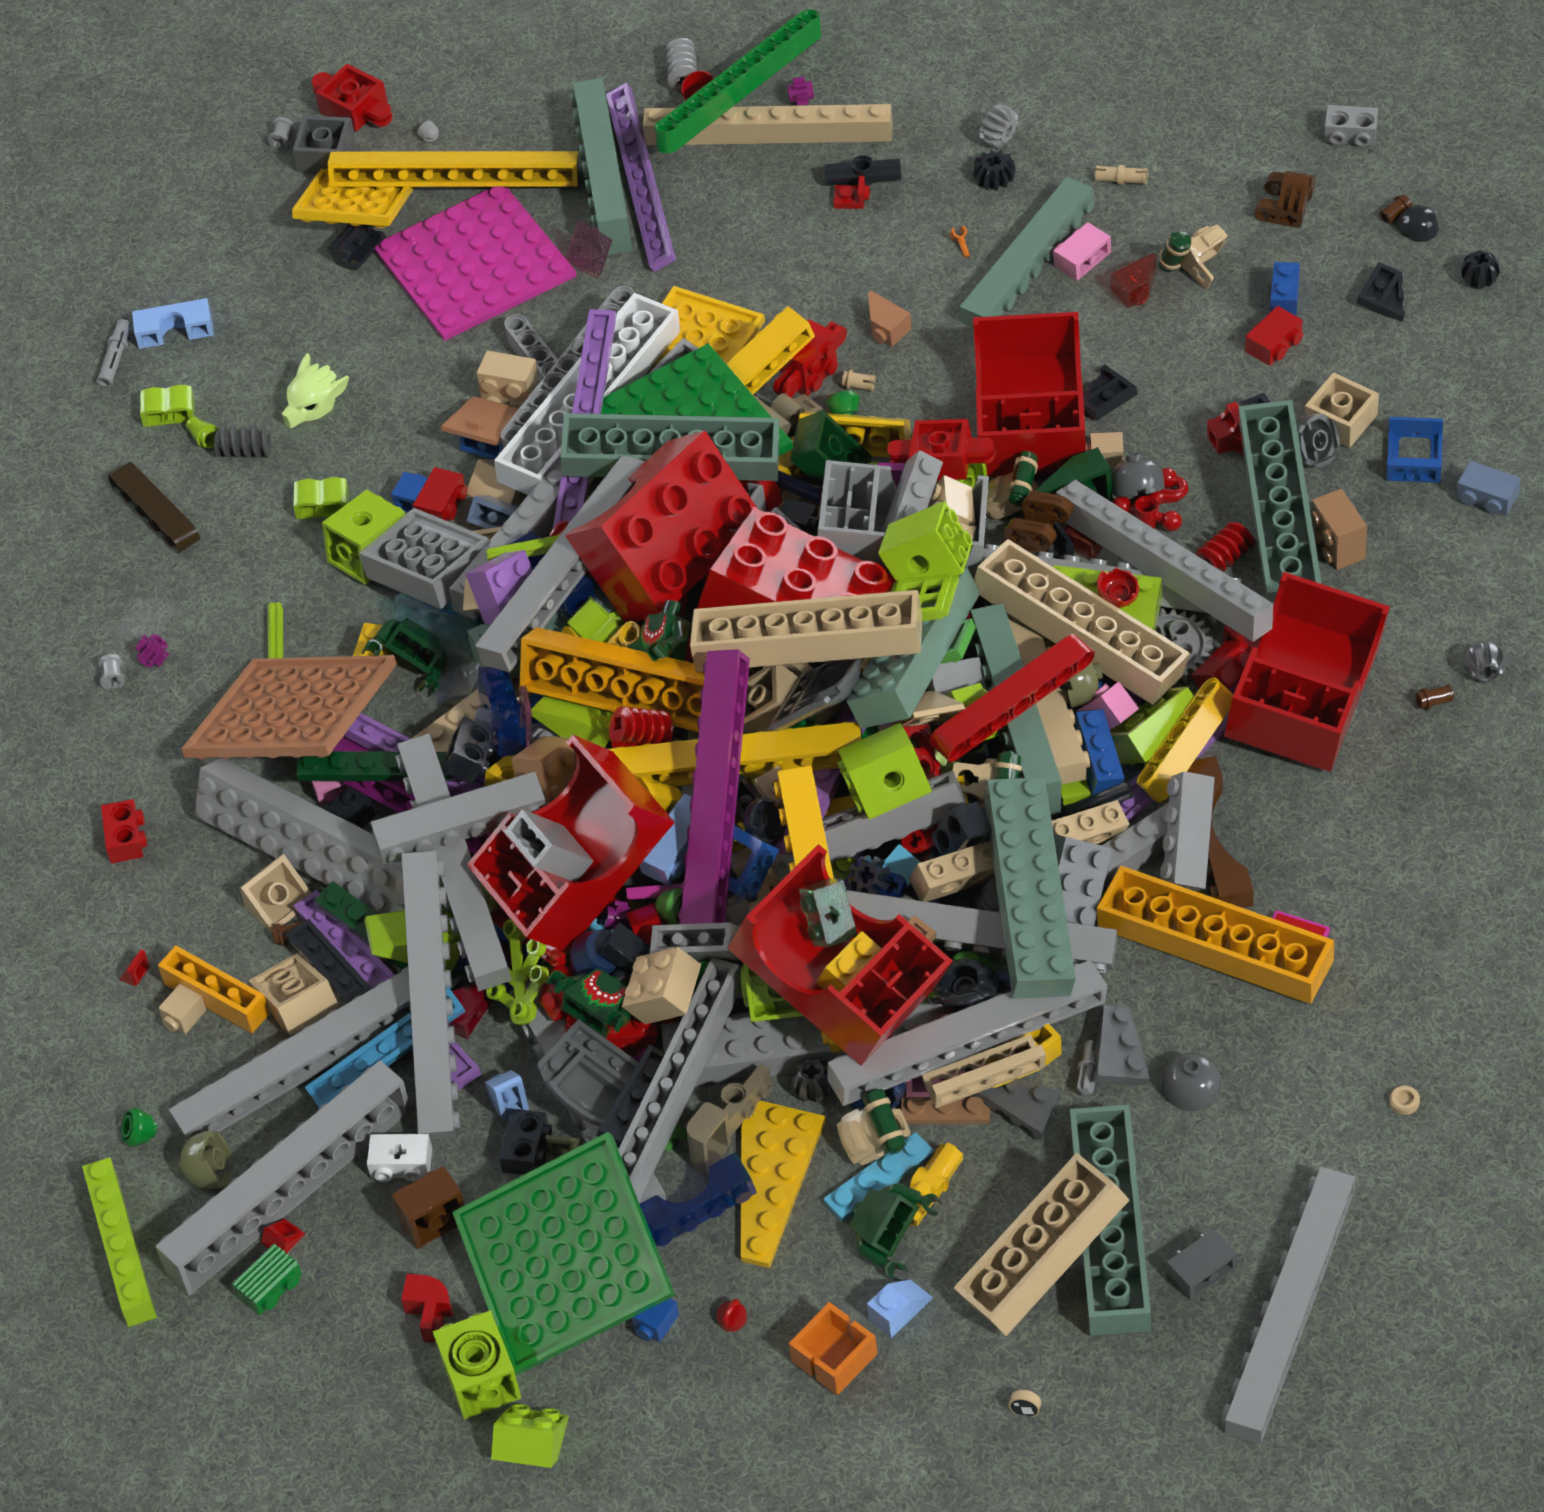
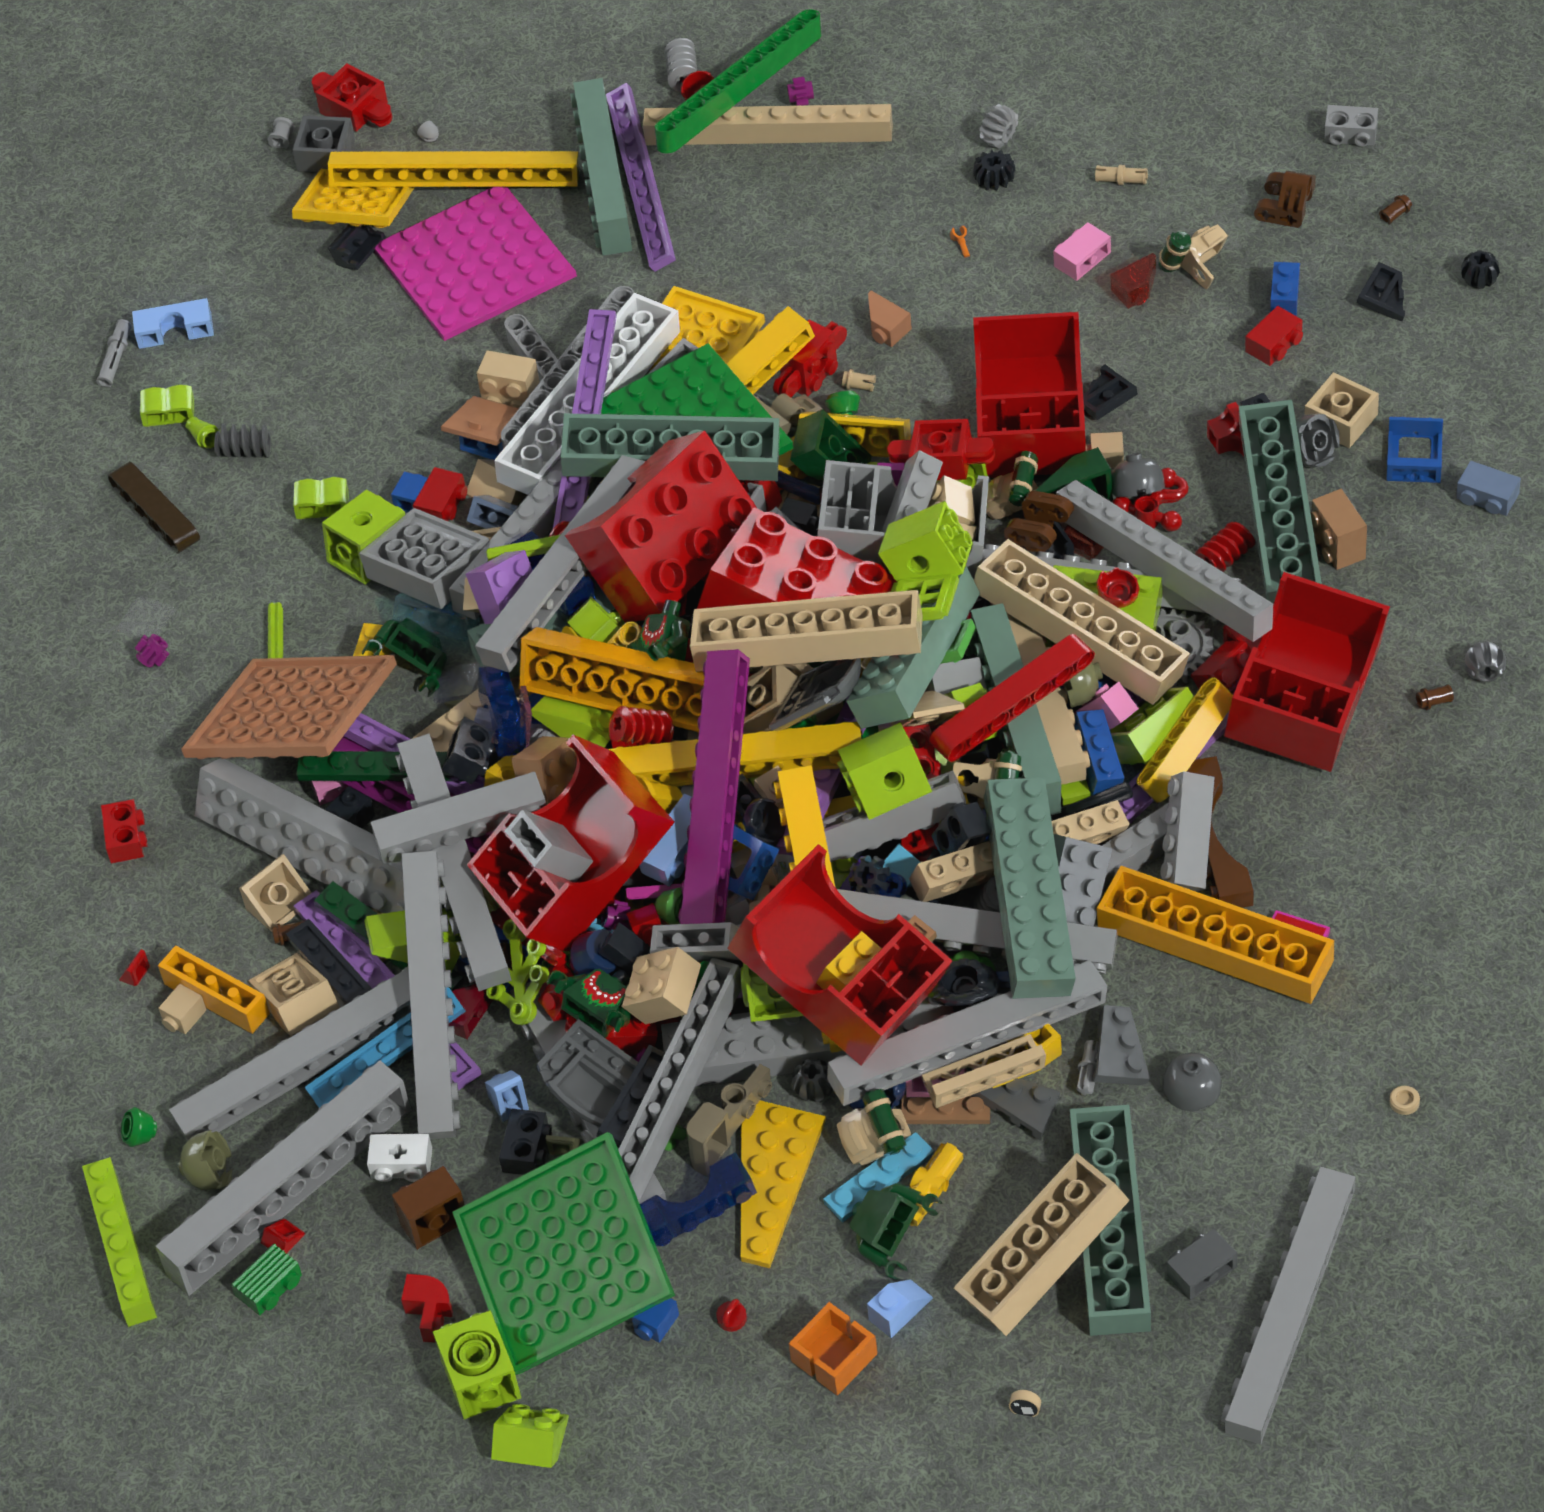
light grey bush [98,654,125,689] -> none
yellowish green piece [282,353,349,429] -> none
clear pink piece [565,220,613,279] -> none
clear green brick [799,878,858,948] -> none
black piece [825,155,901,185] -> none
red bracket [834,176,870,209] -> none
sand green brick [960,177,1095,328] -> none
black hair [1398,205,1439,242] -> none

